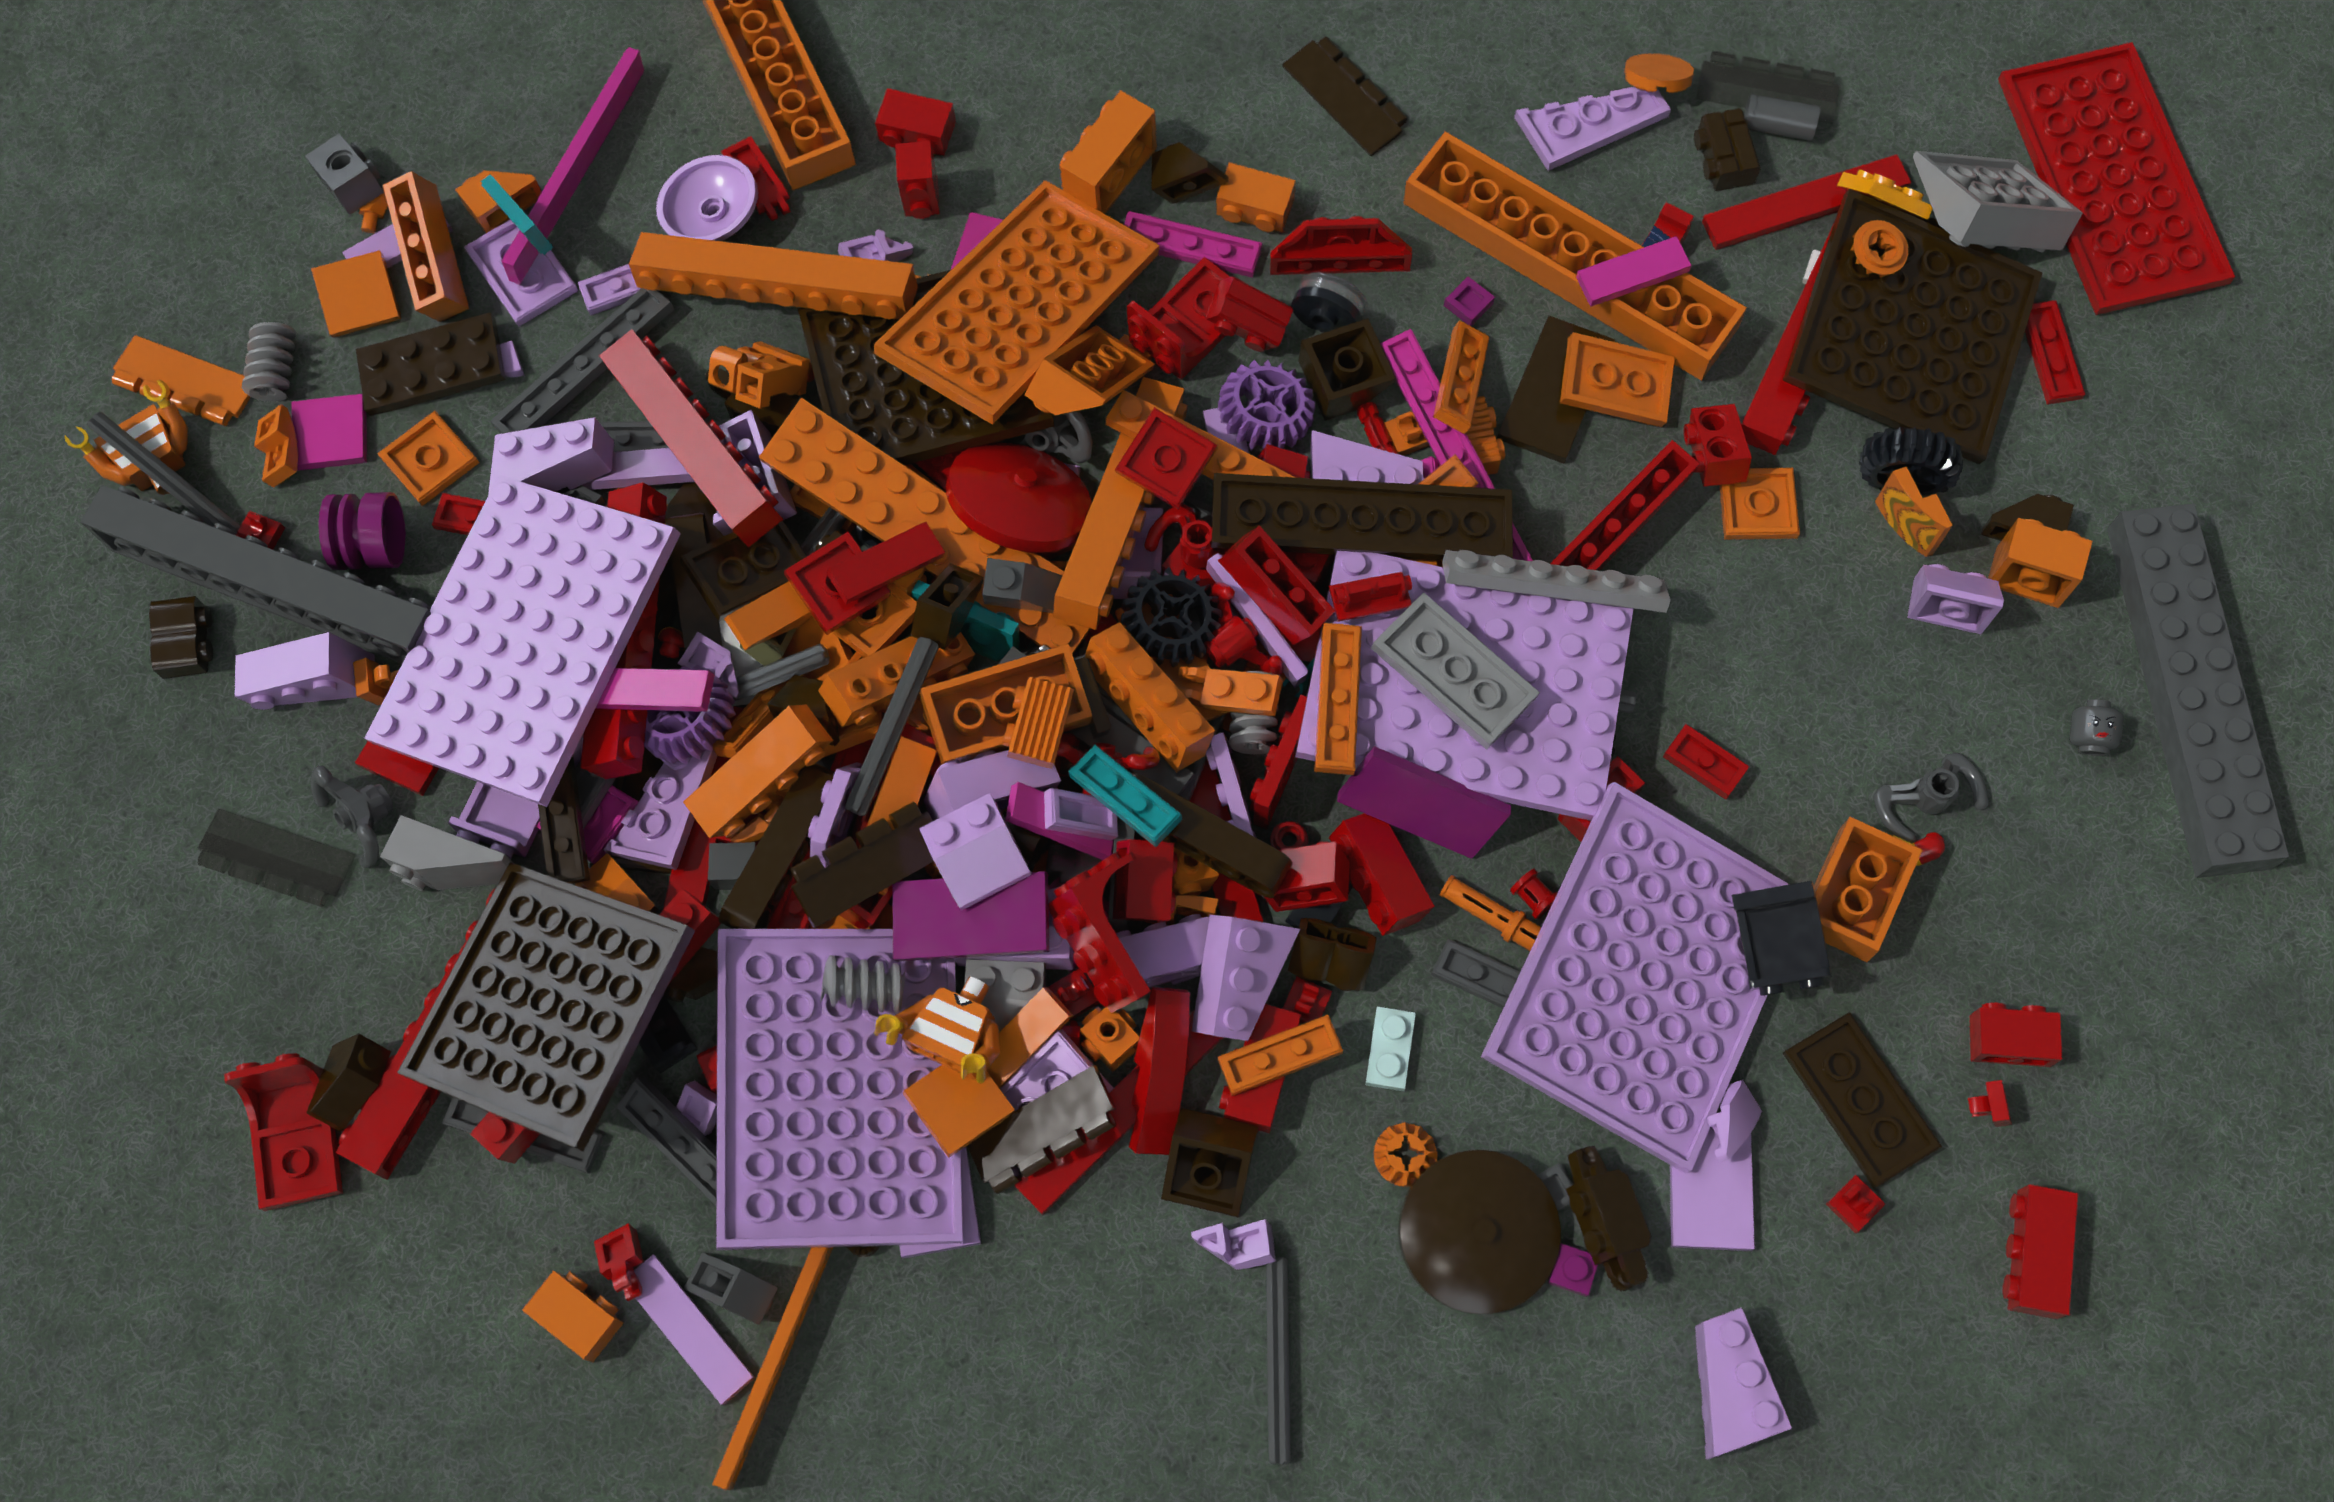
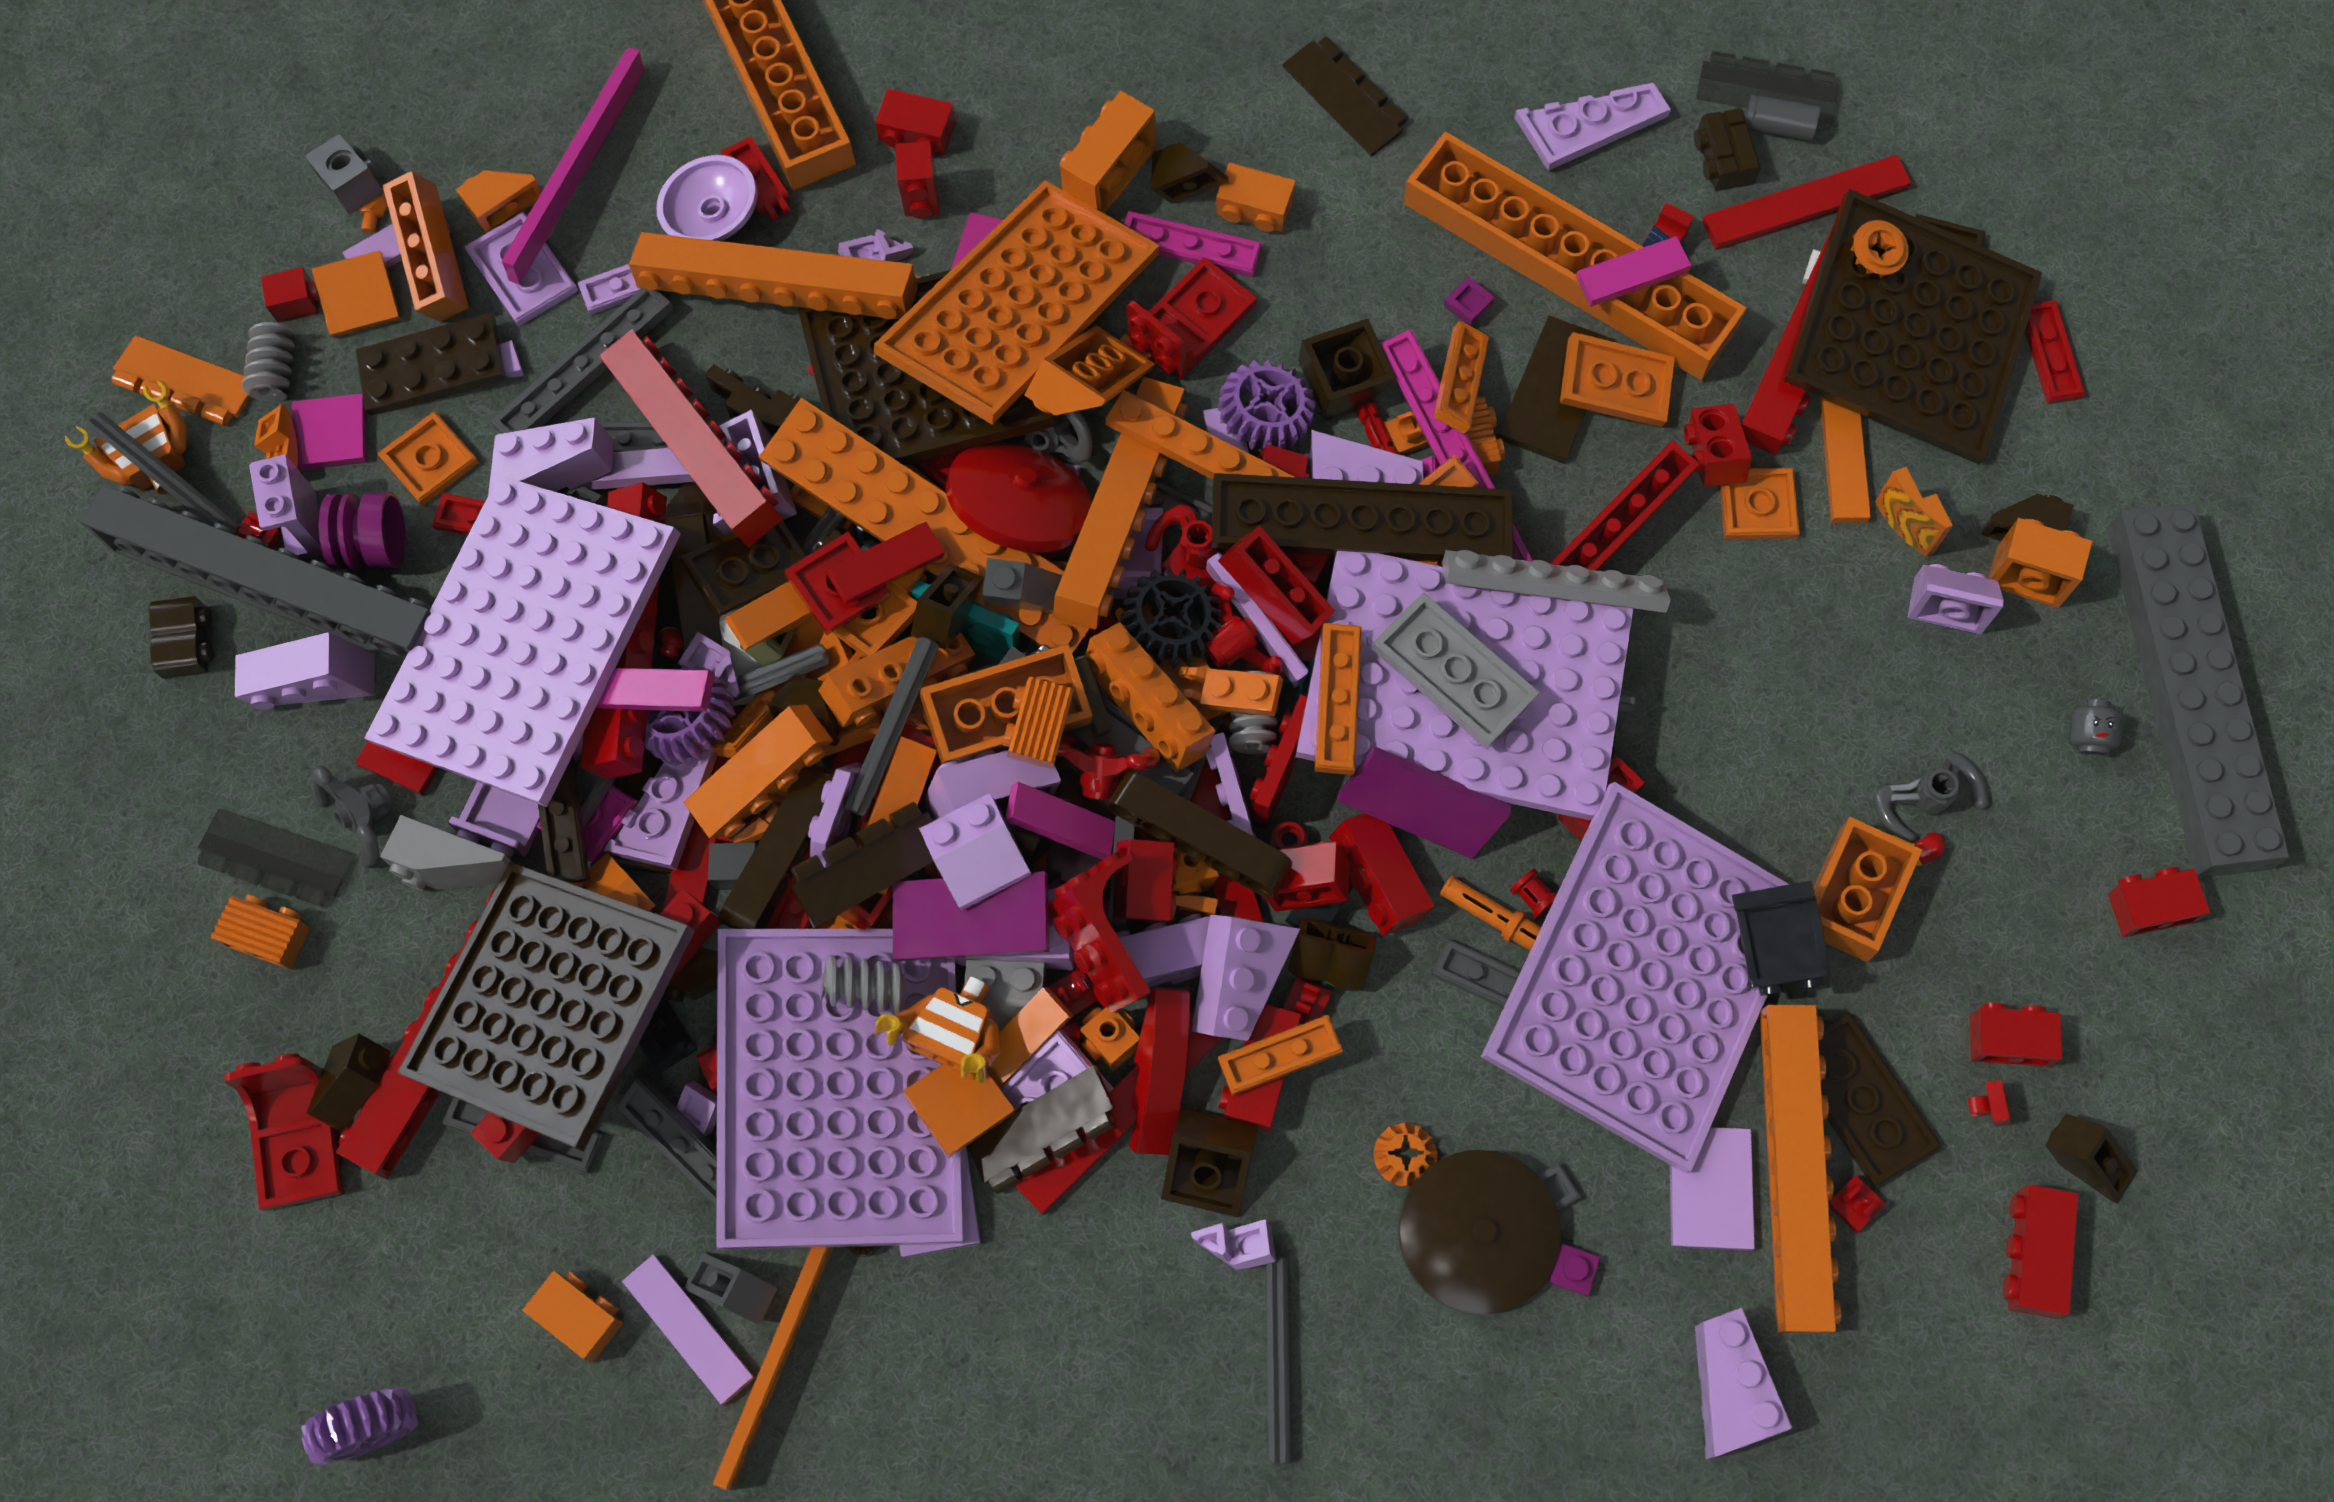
orange tile [353,658,399,705] -> none
teal tile [481,174,554,255] -> none
red plate [594,1223,643,1301] -> none
orange hips [708,341,815,409] -> none
lavender tile [1044,788,1118,840] -> none
teal tile [1068,745,1182,847] -> none
red plate [1115,407,1218,510] -> none
red brick [1206,276,1293,352] -> none
red wedge [1270,216,1412,275] -> none
black piece [1291,273,1367,333] -> none
red hinge [1329,572,1412,622] -> none
light aqua plate [1365,1007,1415,1091] -> none
dark brown hinge [1566,1146,1652,1292] -> none
orange tile [1624,53,1694,93] -> none
red plate [1663,724,1750,800] -> none
lavender slope [1708,1080,1762,1162] -> none
light orange plate [1837,170,1933,220] -> none
black gear [1859,426,1963,496] -> none
light grey slope [1913,151,2083,252] -> none
red plate [1998,42,2235,315] -> none
none -> orange brick [211,894,311,970]
none -> lavender panel [249,454,323,560]
none -> red brick [261,267,320,323]
none -> medium lavender gear [301,1388,419,1465]
none -> orange brick [1760,1005,1841,1333]
none -> orange tile [1819,396,1871,523]
none -> dark brown slope [2045,1114,2137,1204]
none -> red brick [2108,866,2210,938]

